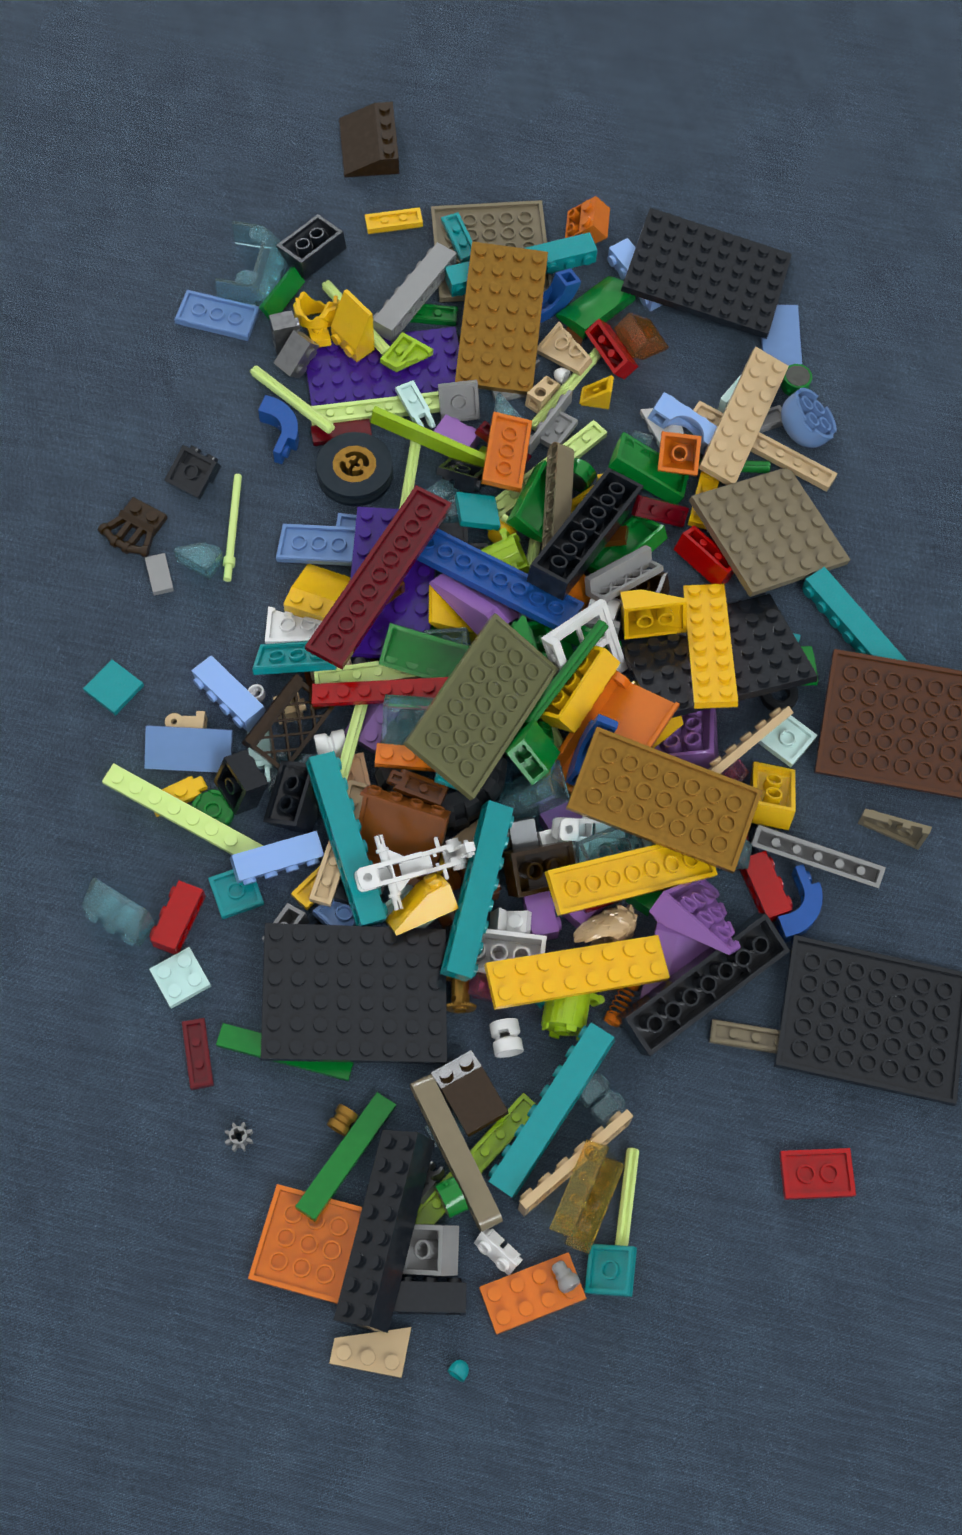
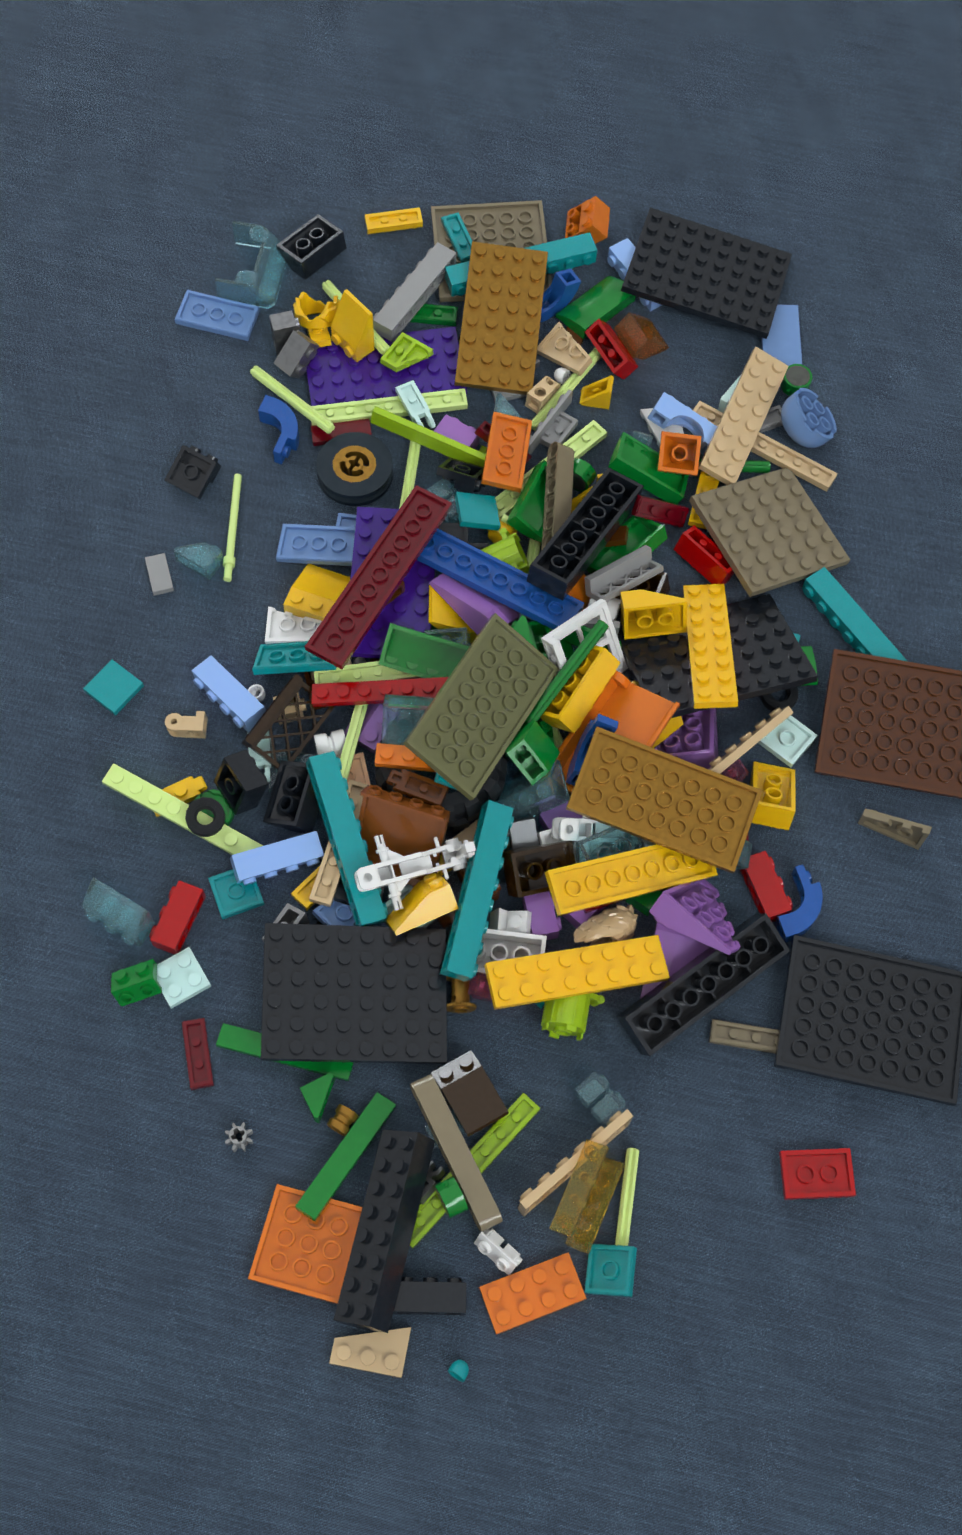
dark brown plate [98,497,168,557] -> none
medium blue tile [144,725,233,772] -> none
green tile [259,267,305,321] -> none
dark brown slope [339,102,399,178] -> none
light grey slope [403,1224,459,1276] -> none
light grey tile [438,380,480,421] -> none
dark orange tile [441,868,461,891] -> none
teal brick [488,1022,615,1199] -> none
white wheel [489,1018,524,1058] -> none
light grey piece [552,1261,580,1293] -> none
orange piece [603,985,640,1027] -> none
light grey brick [750,824,886,888] -> none
none -> green bracket [111,959,162,1006]
none -> black tyre [185,797,225,837]
none -> green slope [300,1073,335,1123]

